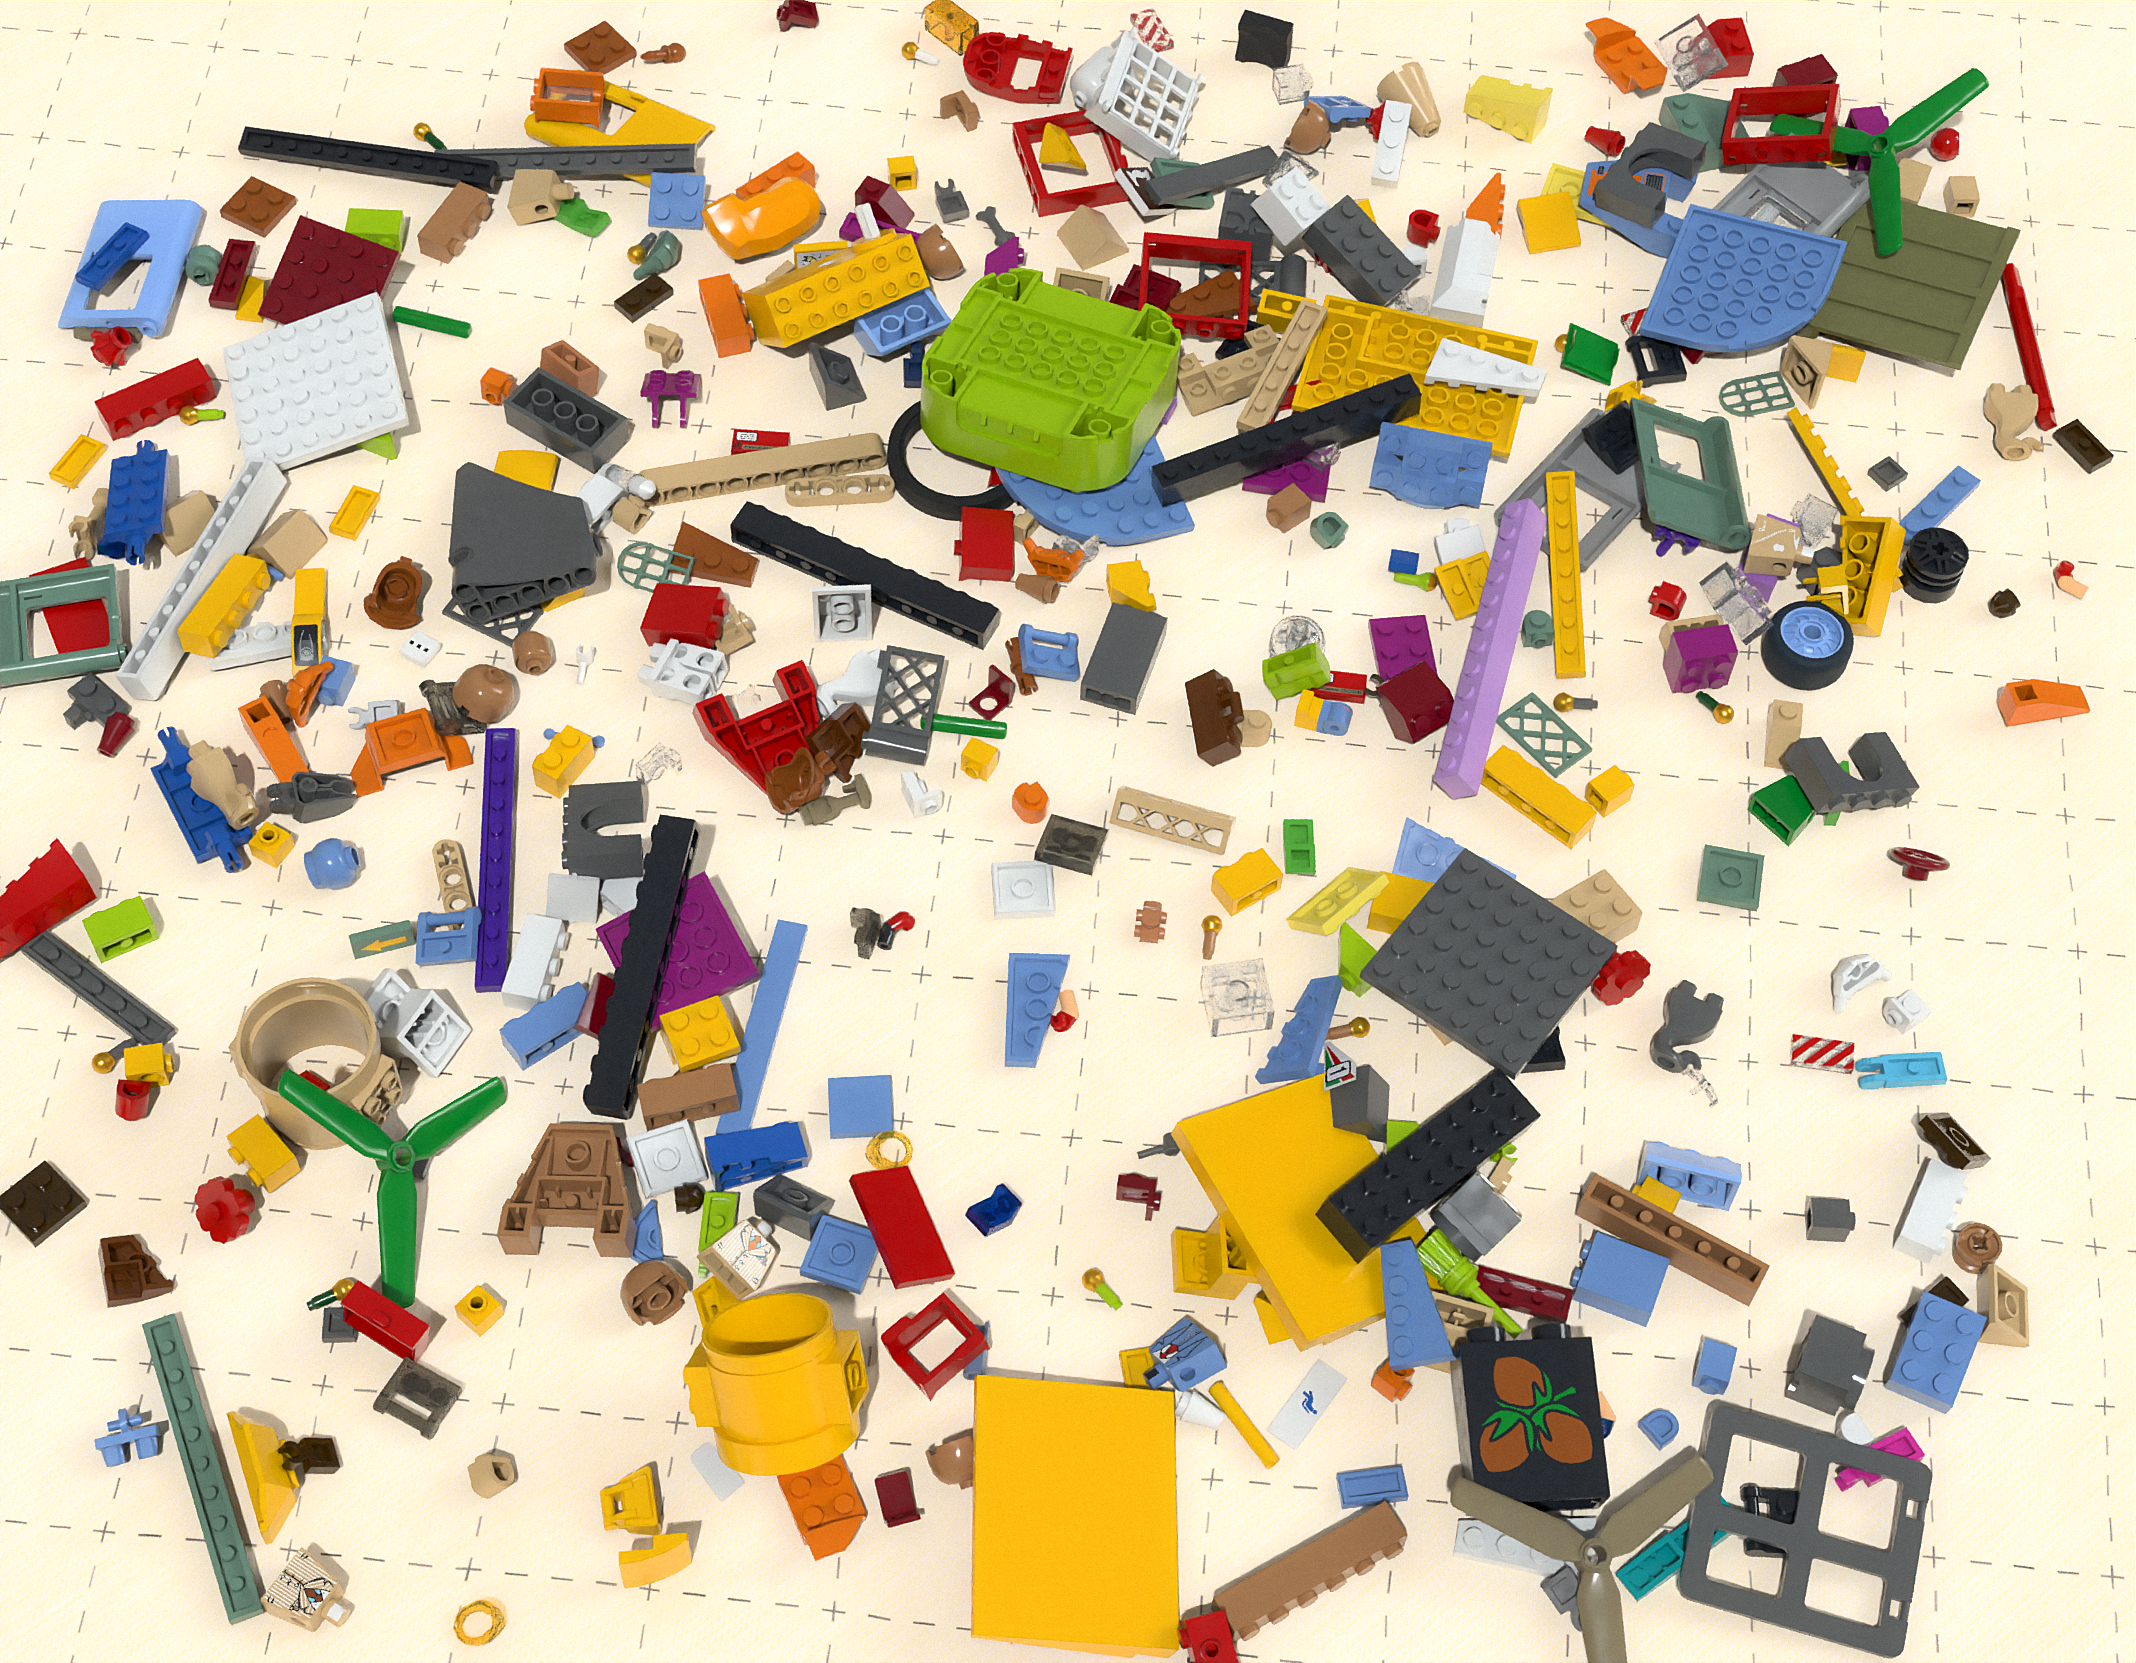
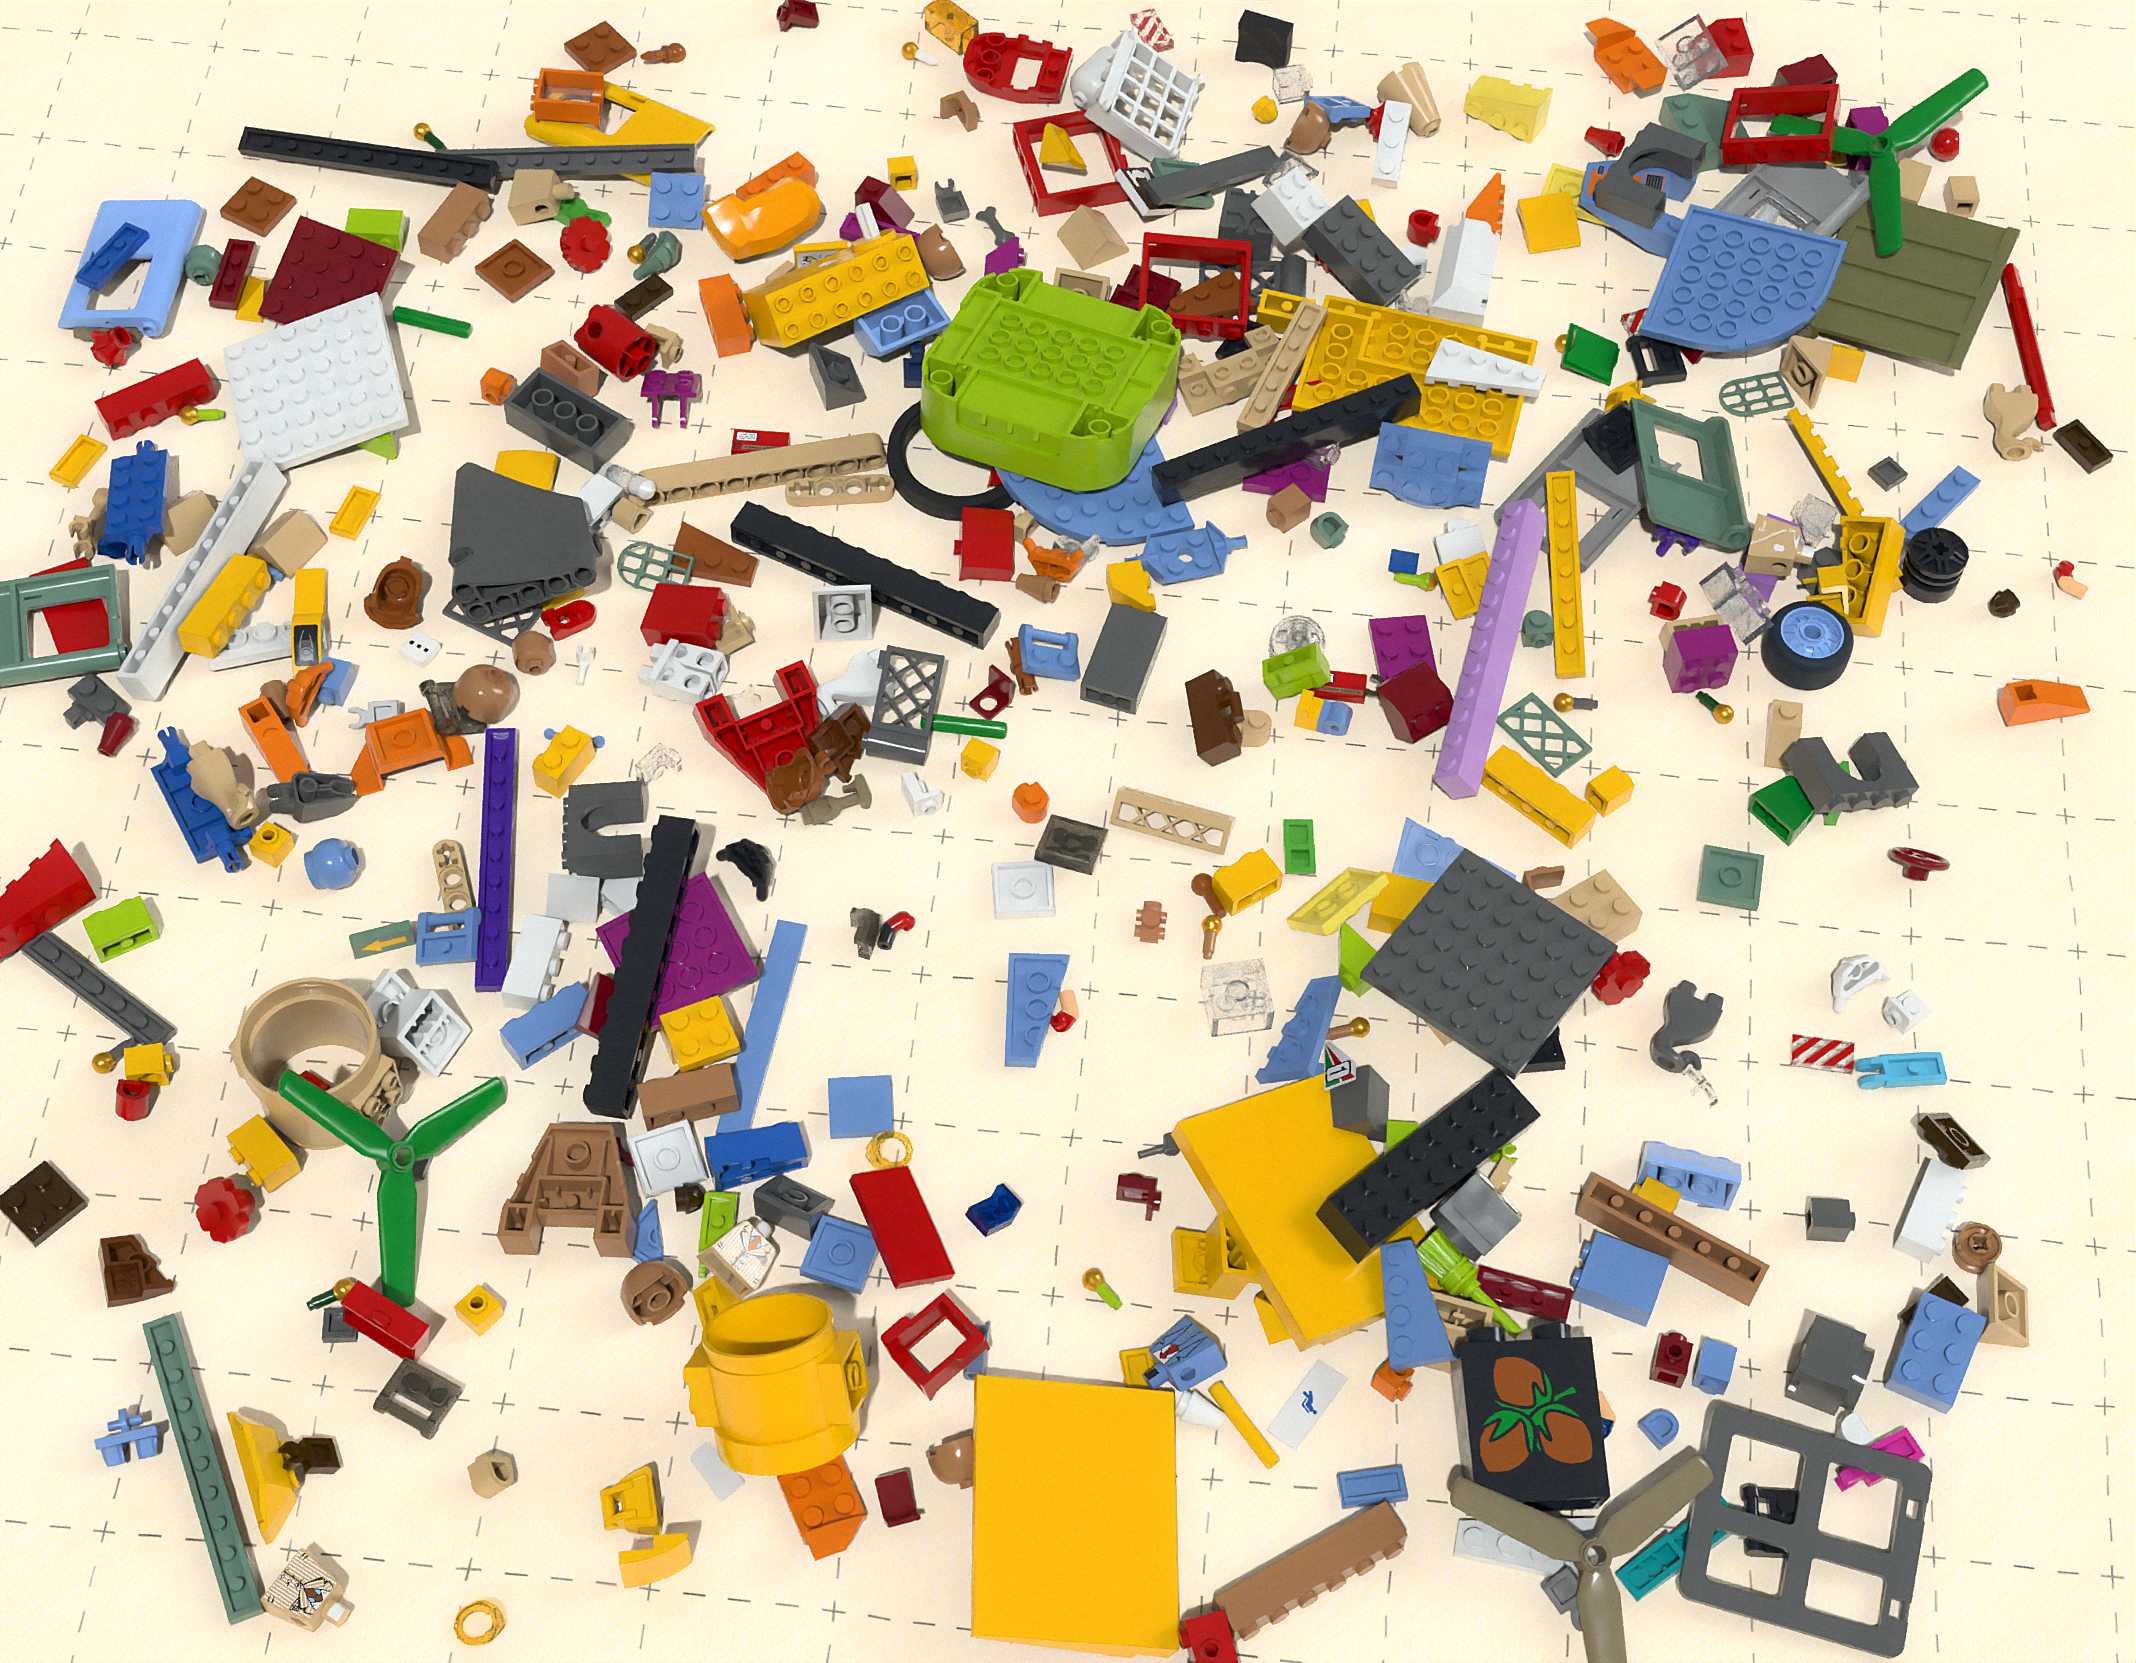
none -> dark orange plate [475,238,552,303]
none -> red plate [540,600,596,641]
none -> red plant [560,216,610,272]
none -> red cylinder [573,304,656,381]
none -> black piece [716,838,774,902]
none -> medium blue plate [1124,520,1248,585]
none -> dark orange bar [1191,873,1226,919]
none -> yellow plate [1251,95,1278,123]
none -> medium nougat bracket [1521,865,1565,893]
none -> dark red brick [1649,1332,1694,1389]

